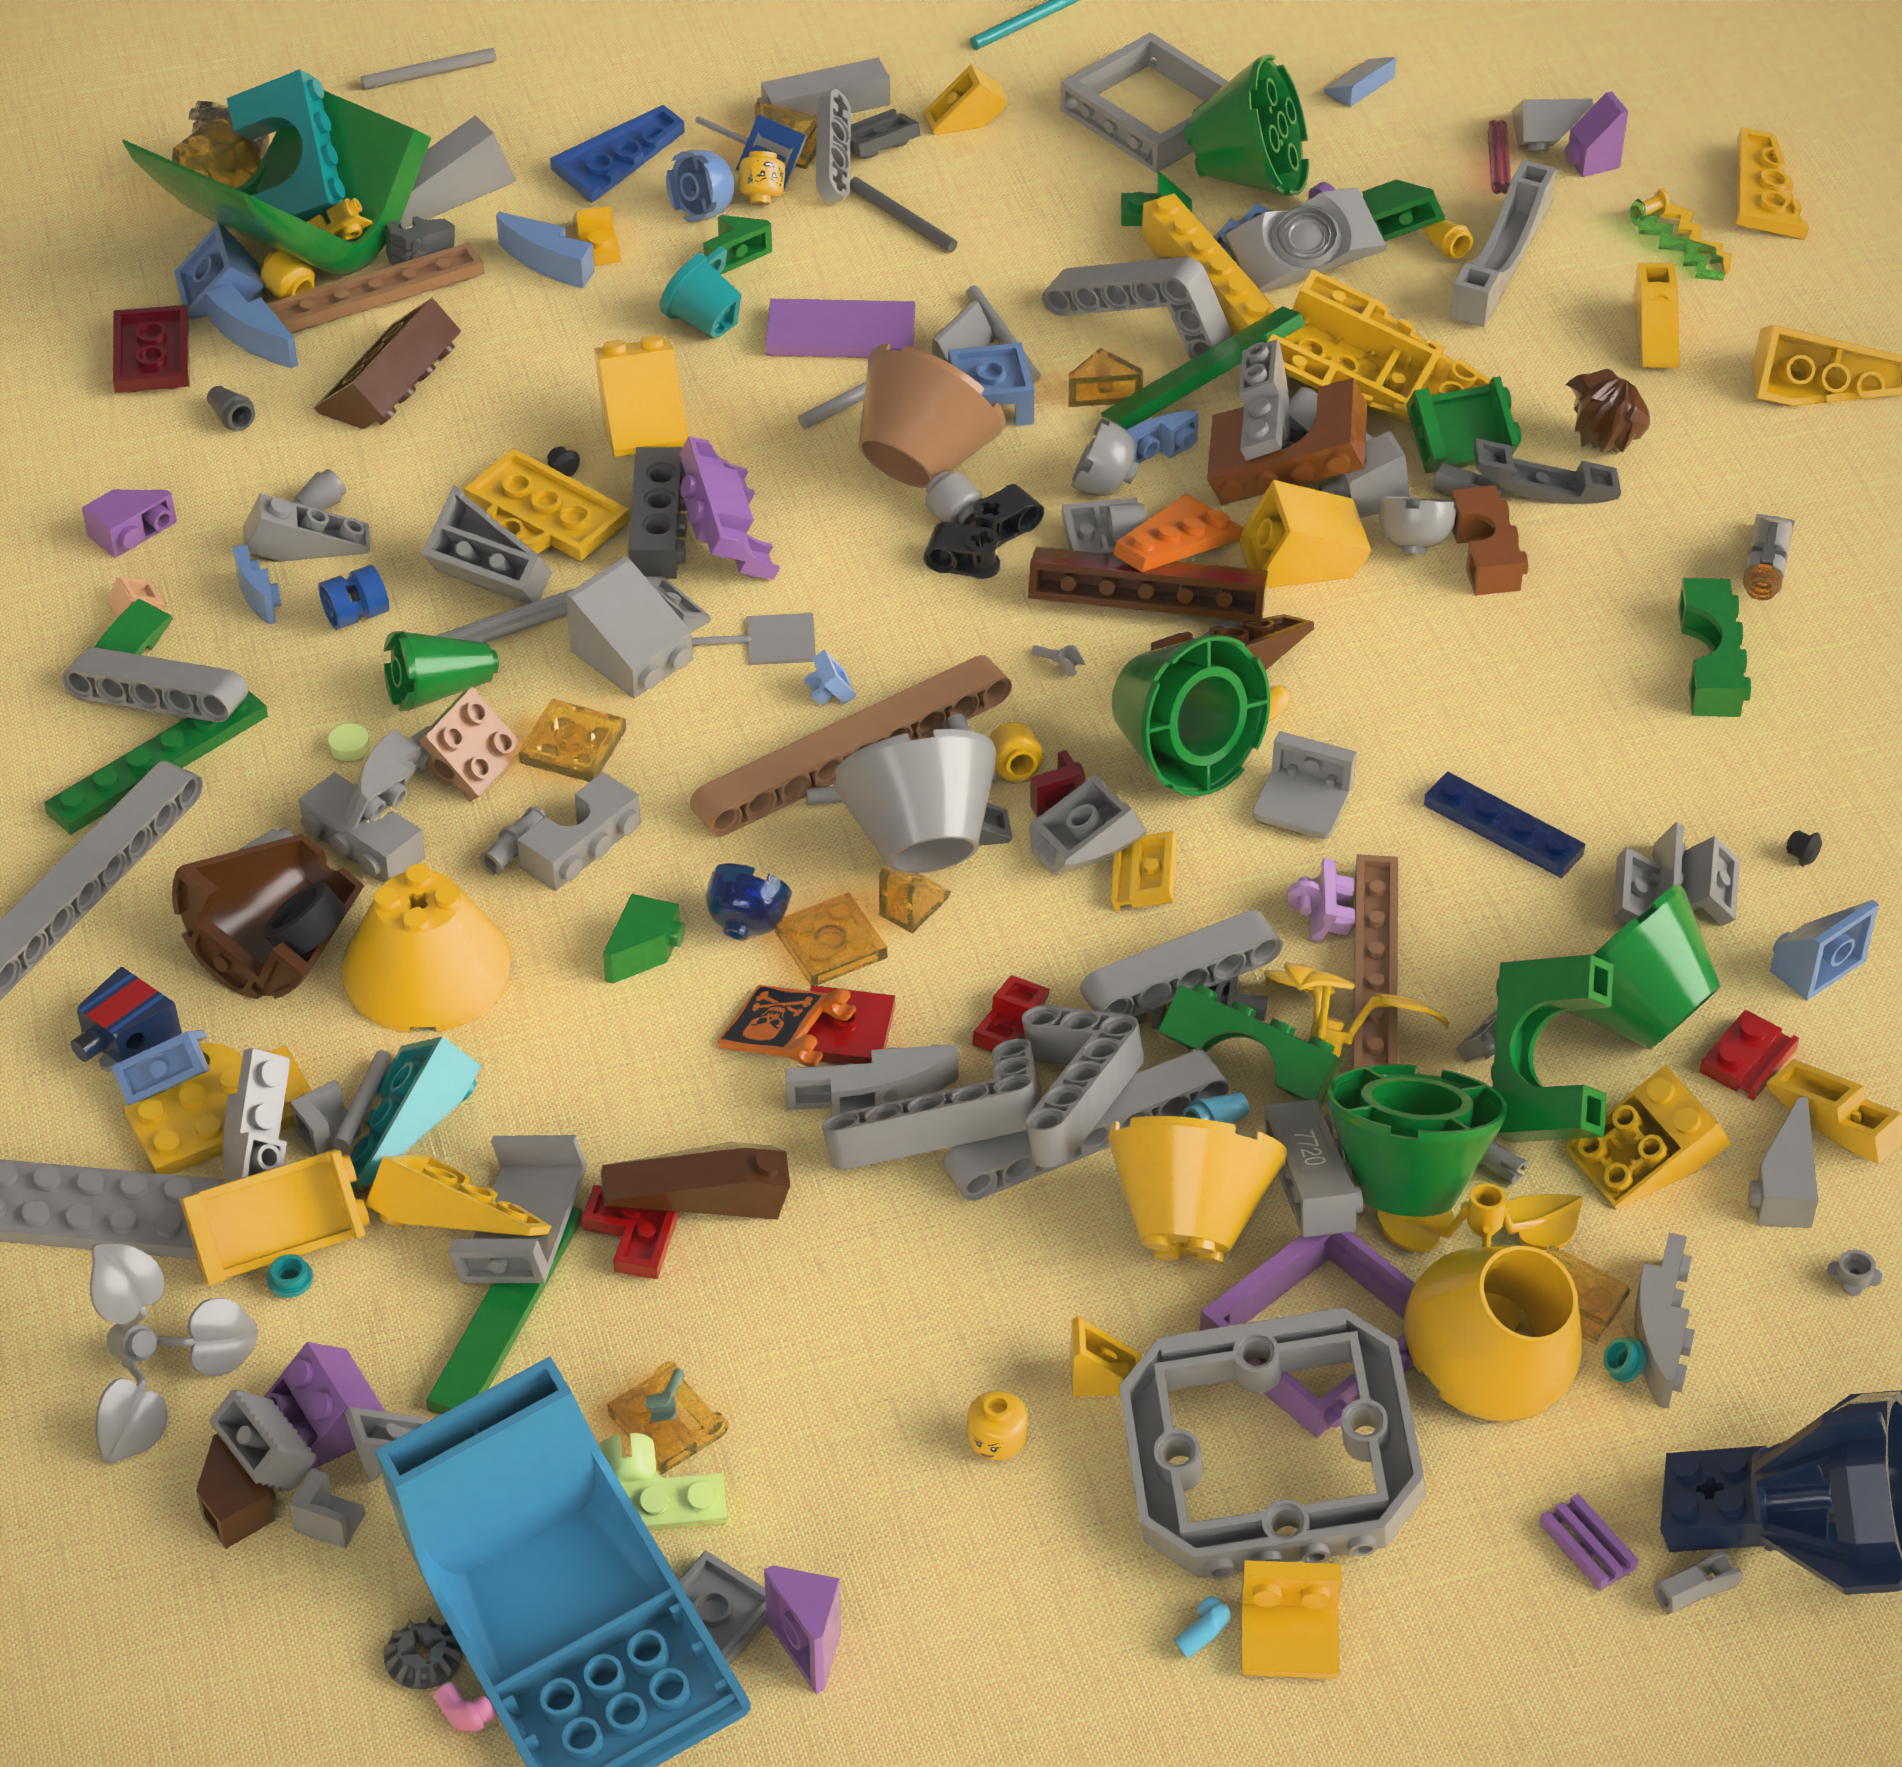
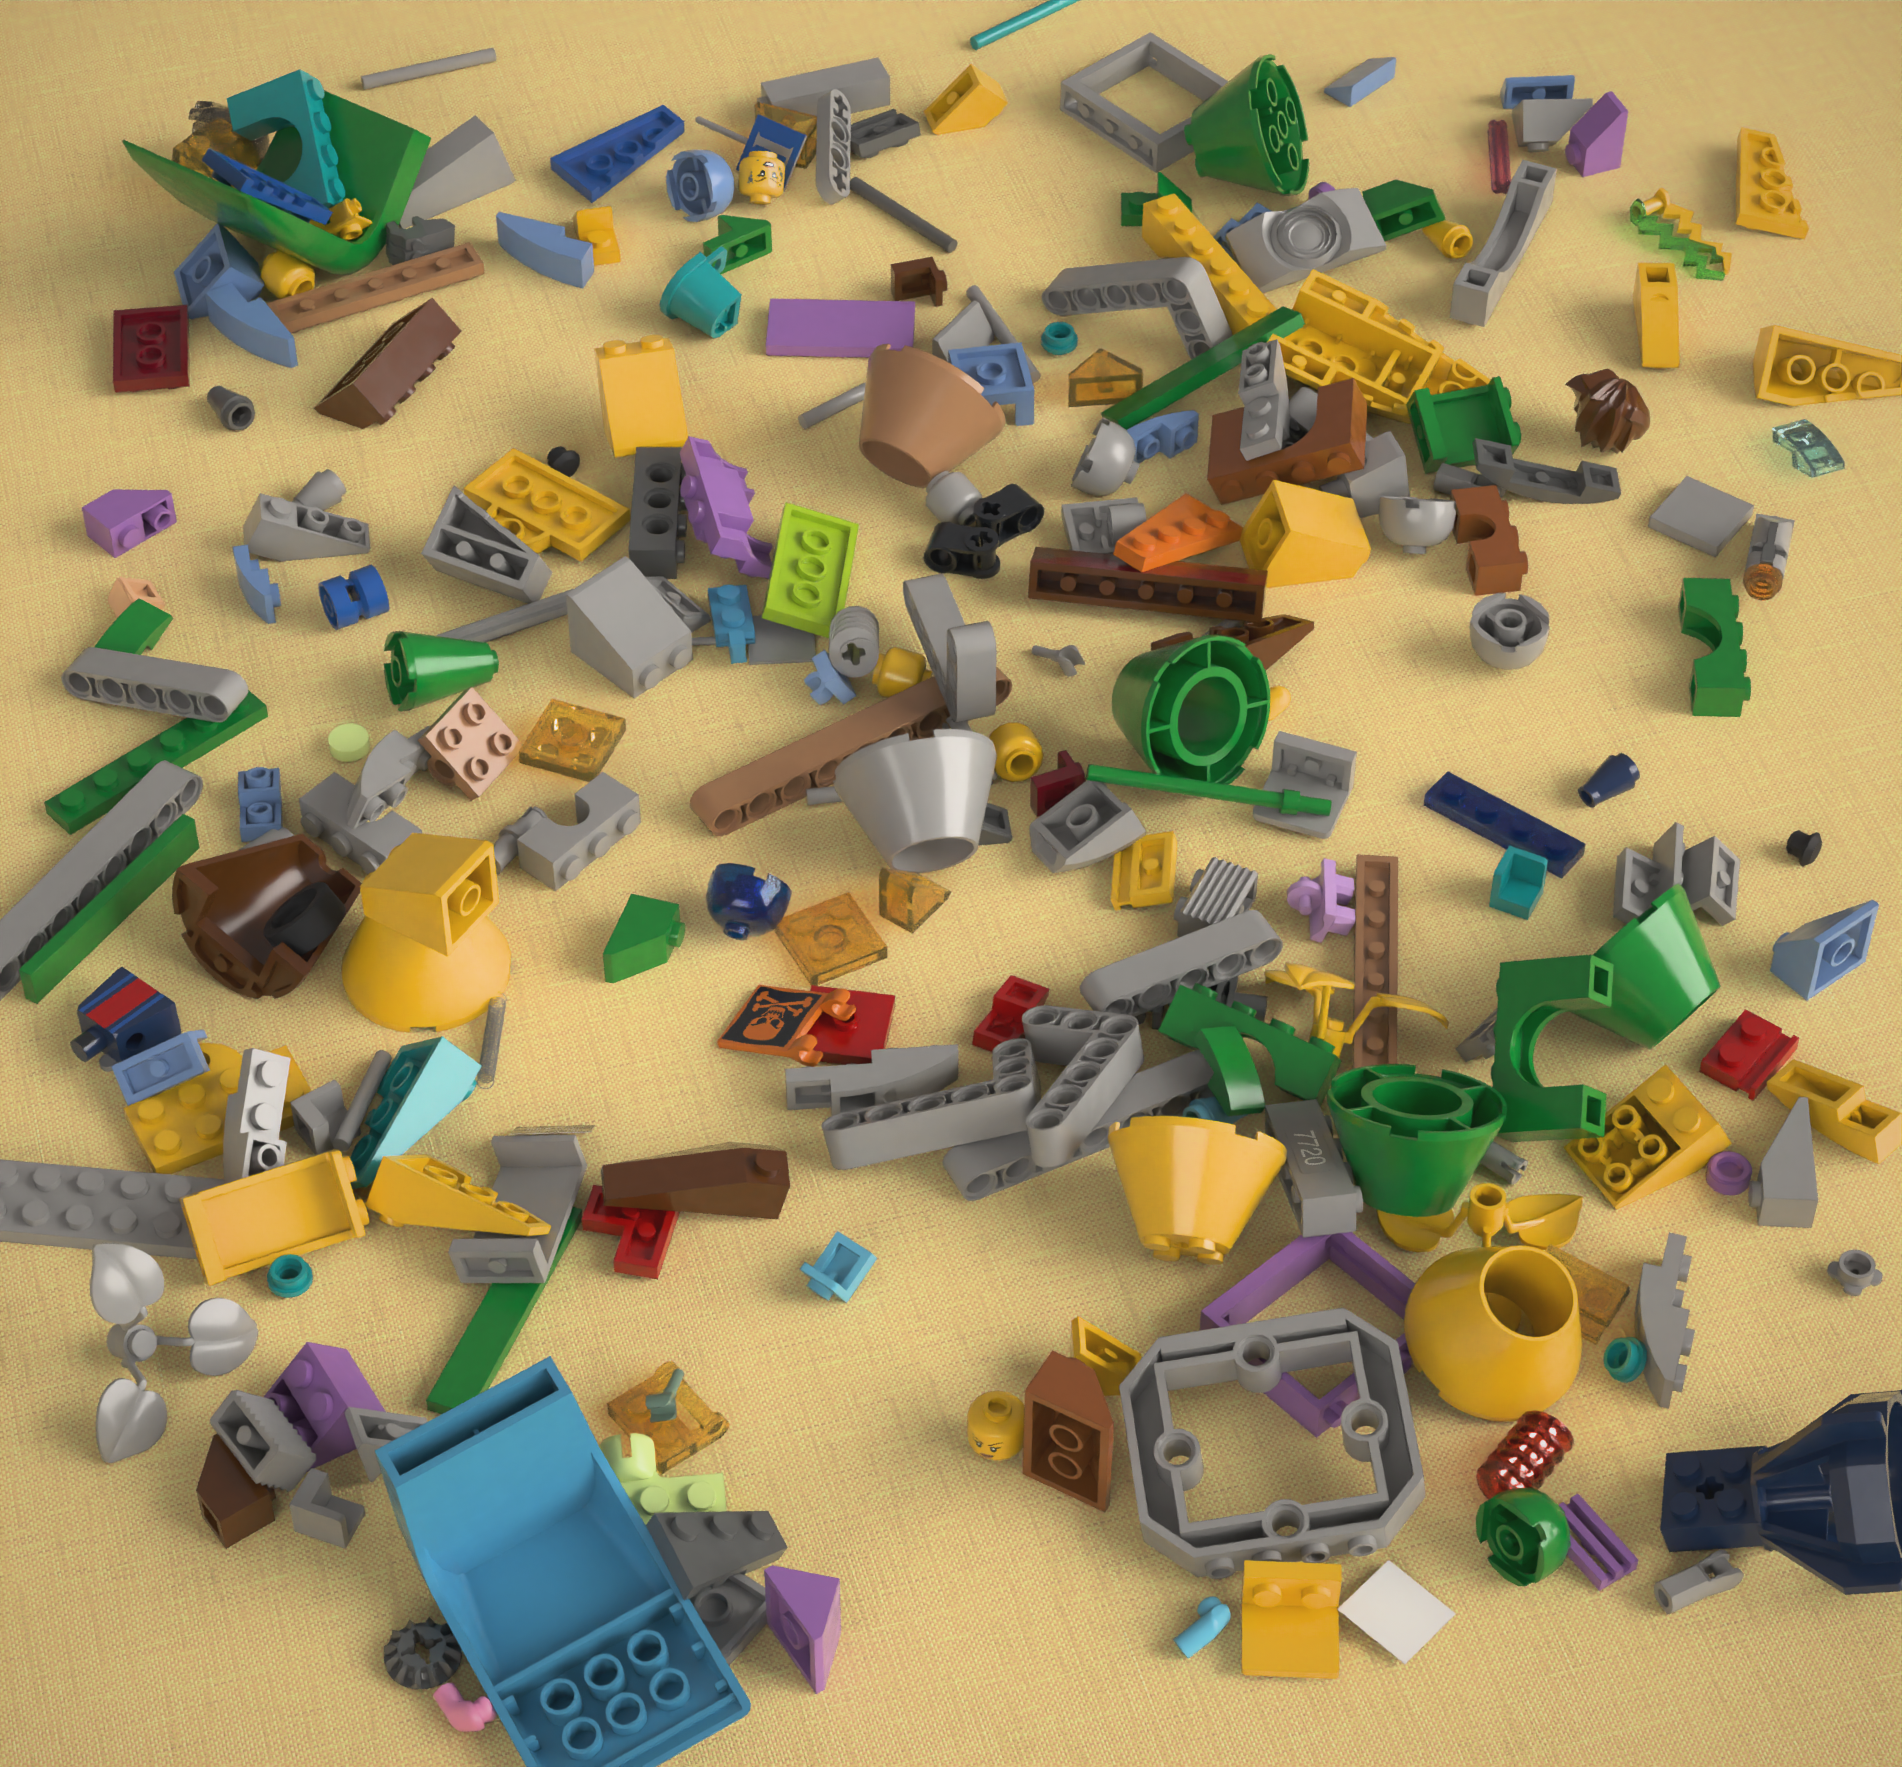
none -> green tile [19,814,200,1004]
none -> blue wing [202,148,333,225]
none -> medium blue slope [238,767,283,842]
none -> yellow slope [360,832,499,957]
none -> light grey piece [477,992,507,1089]
none -> sticker [510,1125,595,1135]
none -> dark grey wing [646,1511,788,1601]
none -> dark azure hinge [708,585,756,664]
none -> lime plate [761,502,859,638]
none -> medium azure bracket [800,1231,877,1303]
none -> light grey piece [828,606,879,678]
none -> yellow head [872,647,933,698]
none -> reddish brown bracket [891,257,947,307]
none -> light grey beam [903,573,996,723]
none -> dark orange slope [1023,1350,1114,1512]
none -> teal plate [1041,322,1078,355]
none -> green bar [1086,764,1332,816]
none -> light grey brick [1174,857,1258,937]
none -> green slope [1194,1026,1265,1116]
none -> white sticker [1337,1560,1456,1664]
none -> light grey cylinder [1469,593,1550,670]
none -> clear red piece [1476,1410,1574,1500]
none -> green cylinder [1476,1488,1571,1586]
none -> teal panel [1489,845,1548,920]
none -> medium blue slope [1500,75,1575,109]
none -> dark blue cone [1578,753,1640,808]
none -> light grey tile [1648,476,1754,557]
none -> medium lavender tile [1706,1151,1752,1195]
none -> clear light blue slope [1772,419,1845,478]

